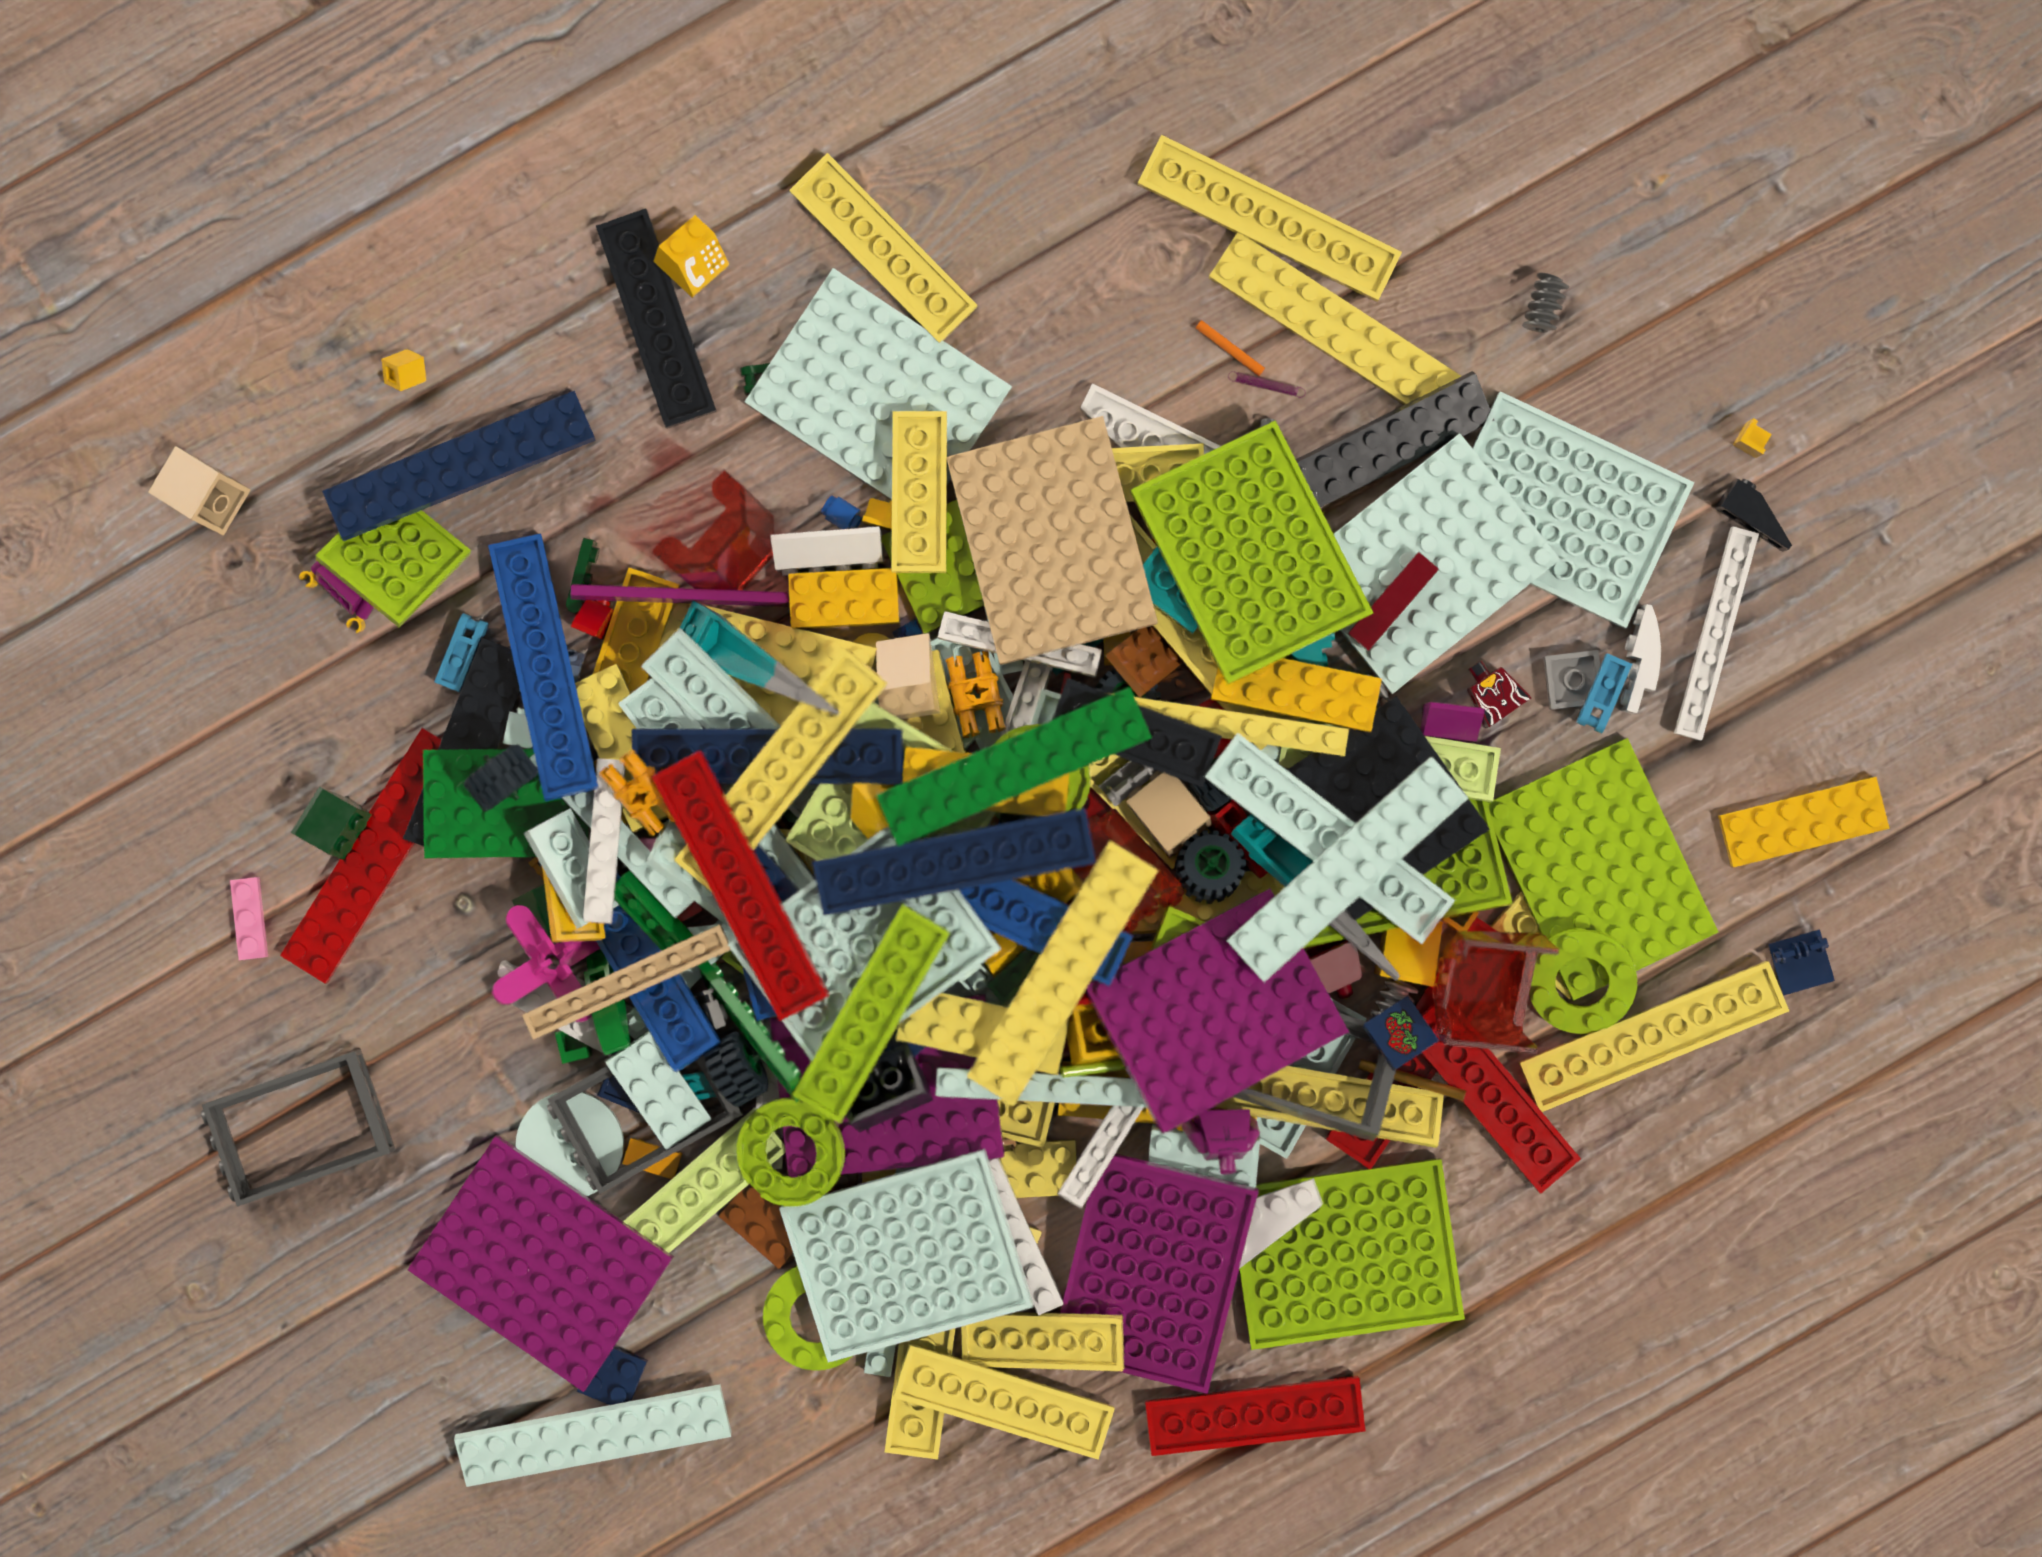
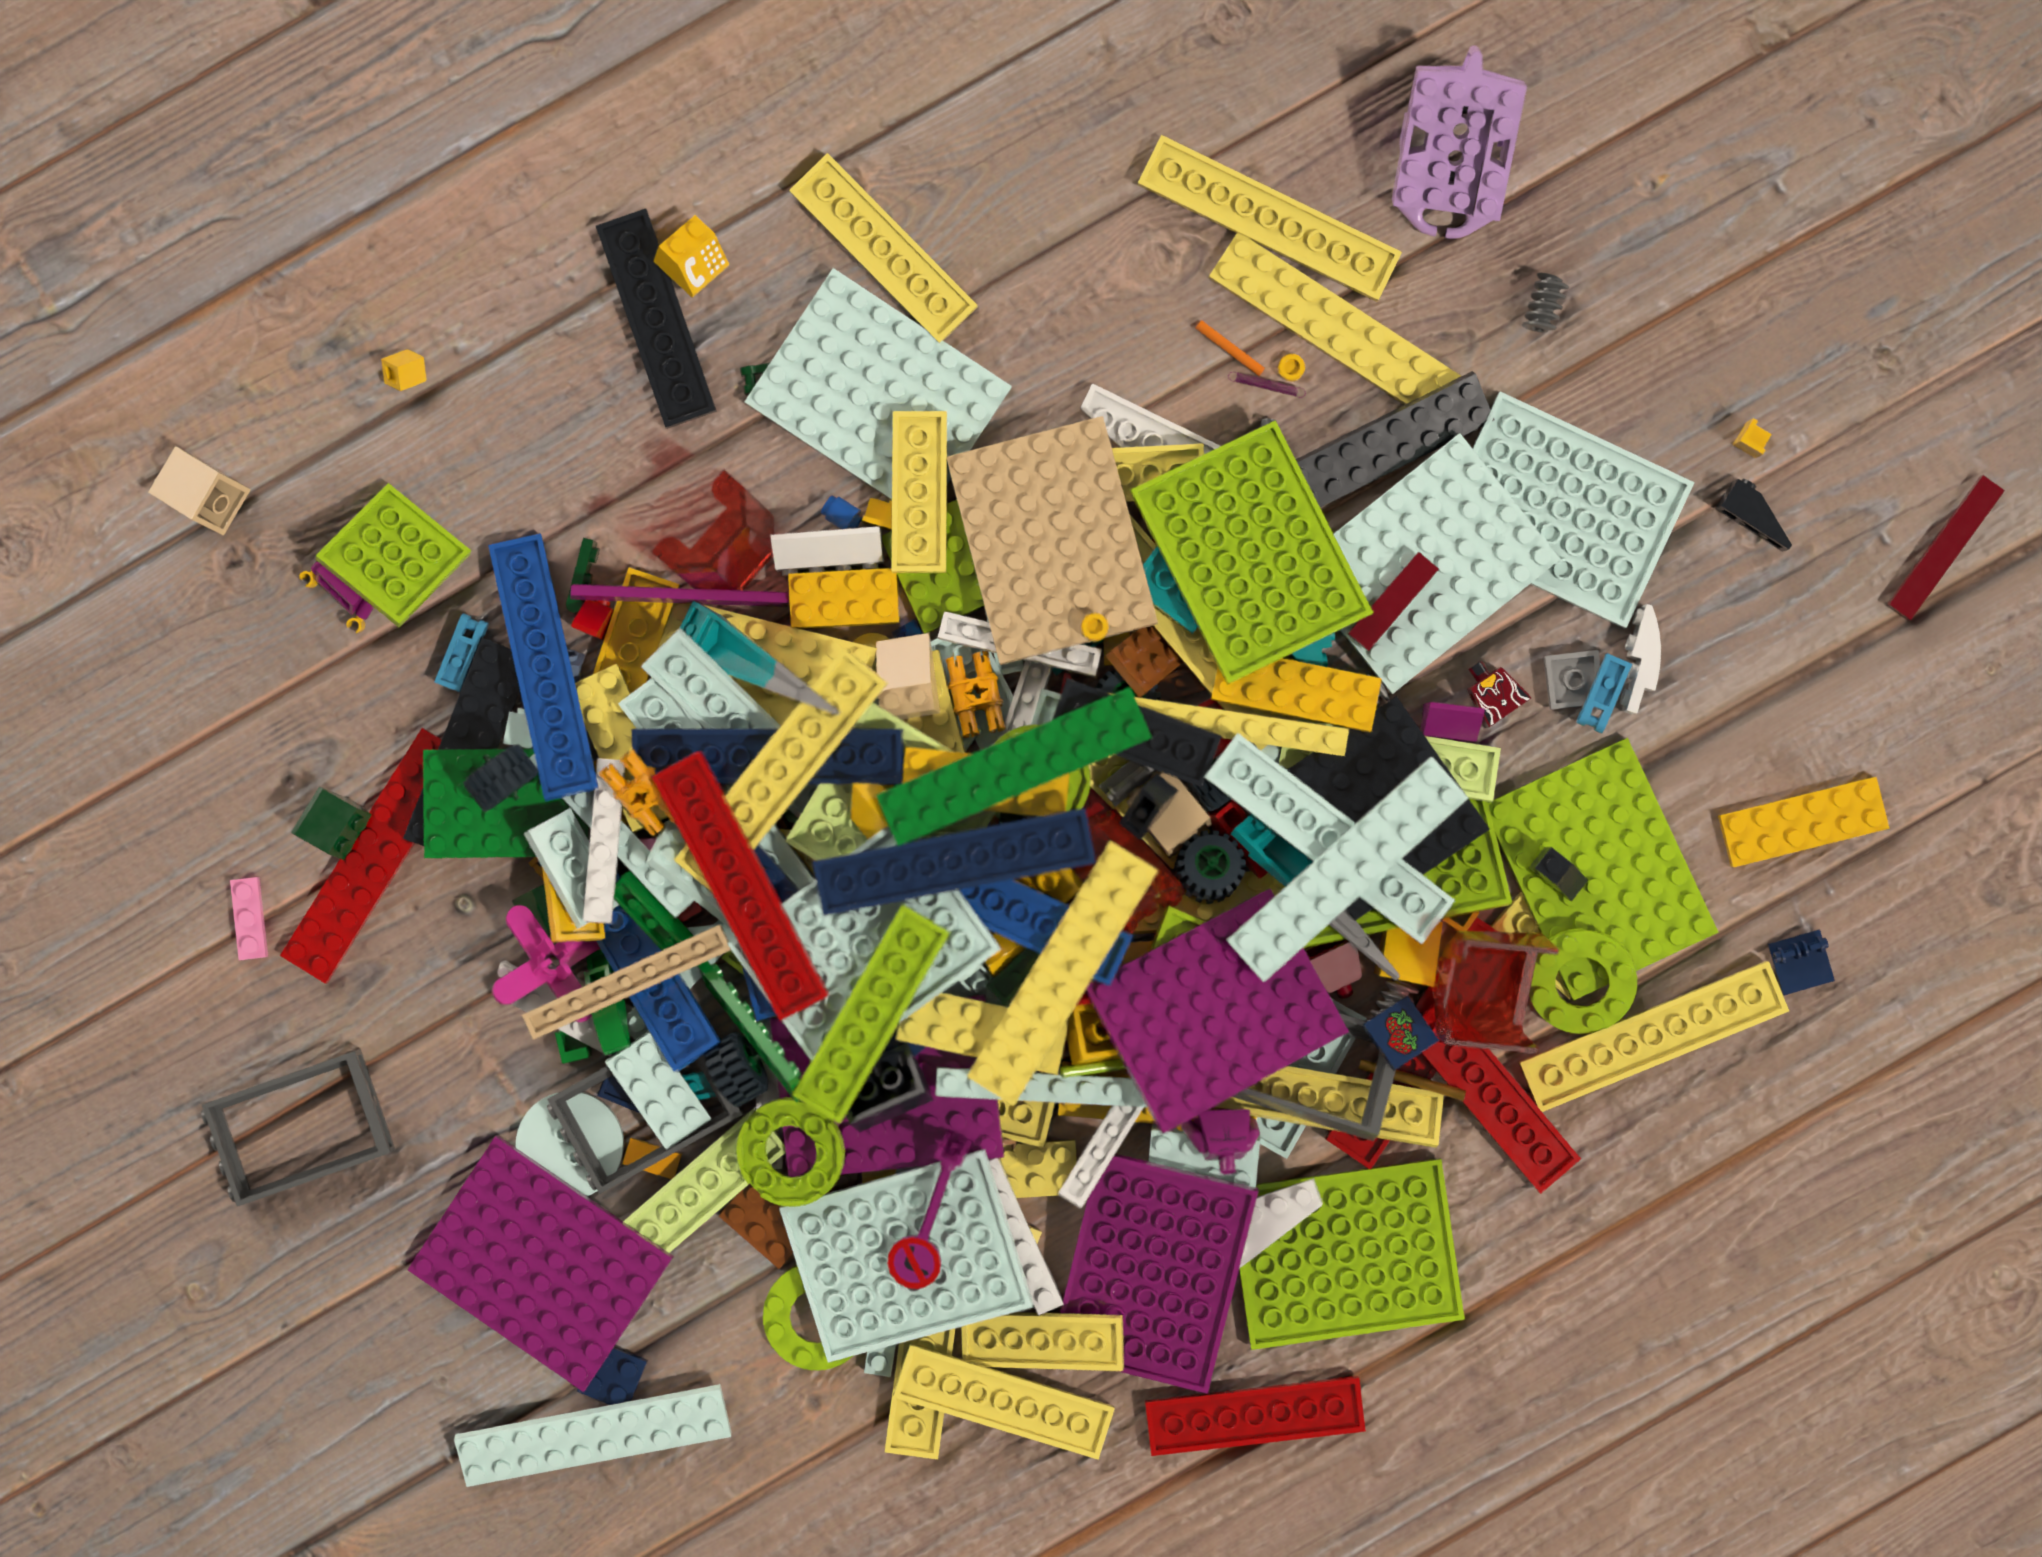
dark blue plate [322,391,596,541] -> none
light grey plate [693,988,727,1029] -> none
white plate [1674,527,1759,741] -> none
none -> magenta piece [887,1132,972,1289]
none -> yellow tile [1081,613,1109,641]
none -> black slope [1119,774,1179,840]
none -> yellow tile [1278,354,1305,382]
none -> lavender piece [1392,46,1527,239]
none -> black slope [1529,847,1588,902]
none -> dark red tile [1887,475,2005,621]

